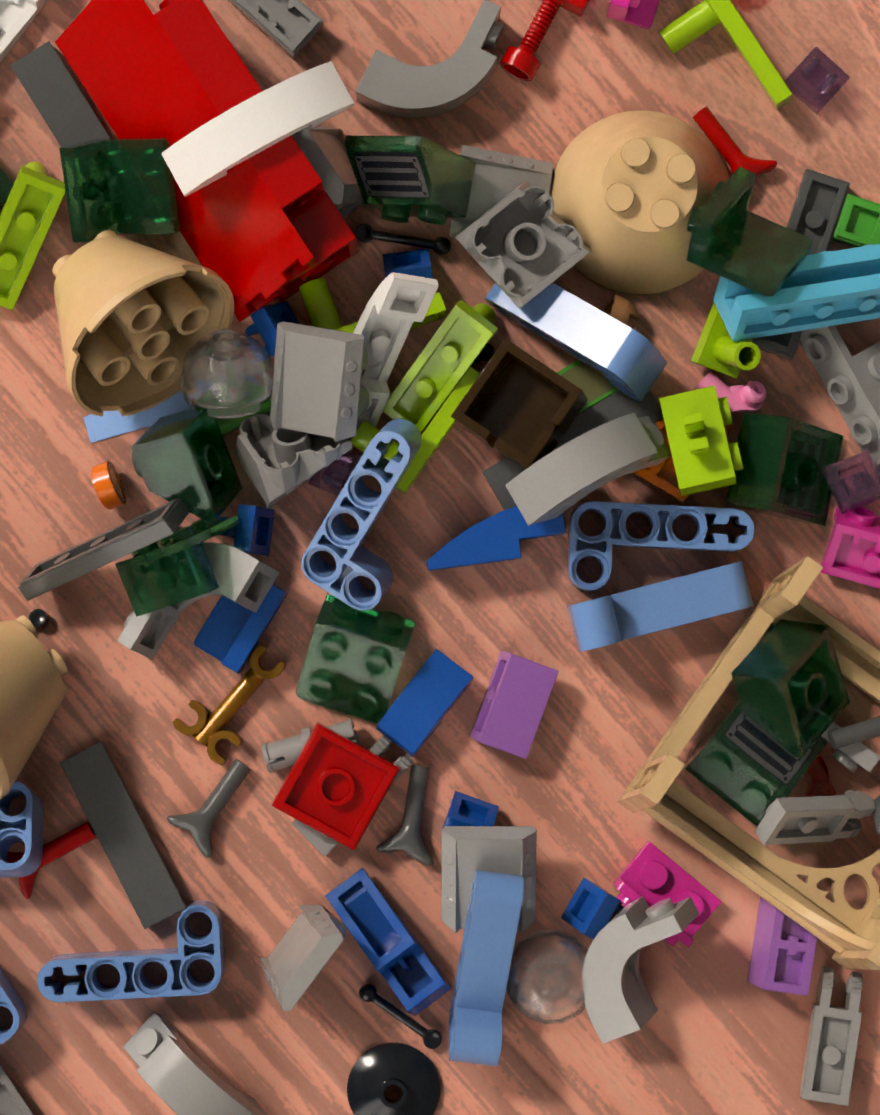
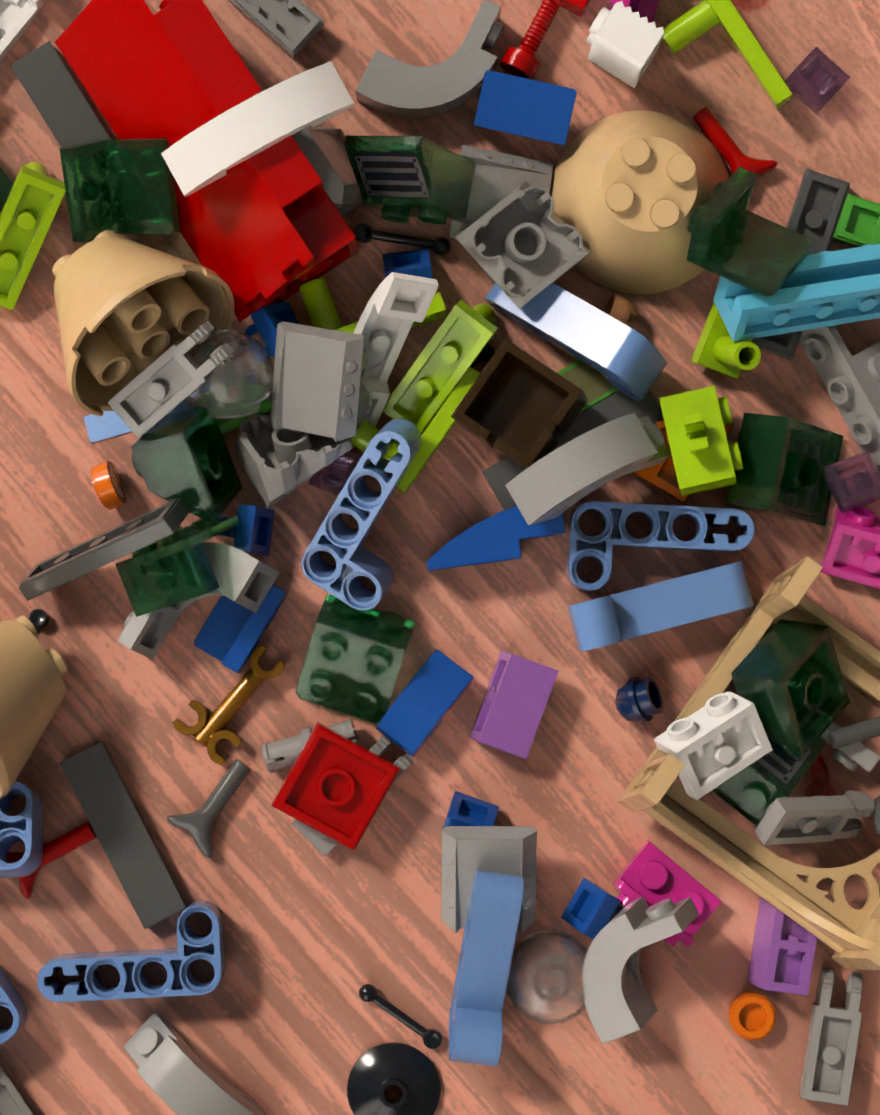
light grey slope [259,905,348,1011] -> none
blue slope [325,868,452,1016] -> none
dark grey piece [376,765,434,866] -> none
bright pink arm [695,371,767,415] -> none
none -> light grey hinge [107,320,234,439]
none -> blue panel [474,70,577,145]
none -> white brick [586,1,664,88]
none -> dark blue plate [615,676,663,723]
none -> white bracket [654,691,773,800]
none -> orange tile [728,991,776,1040]

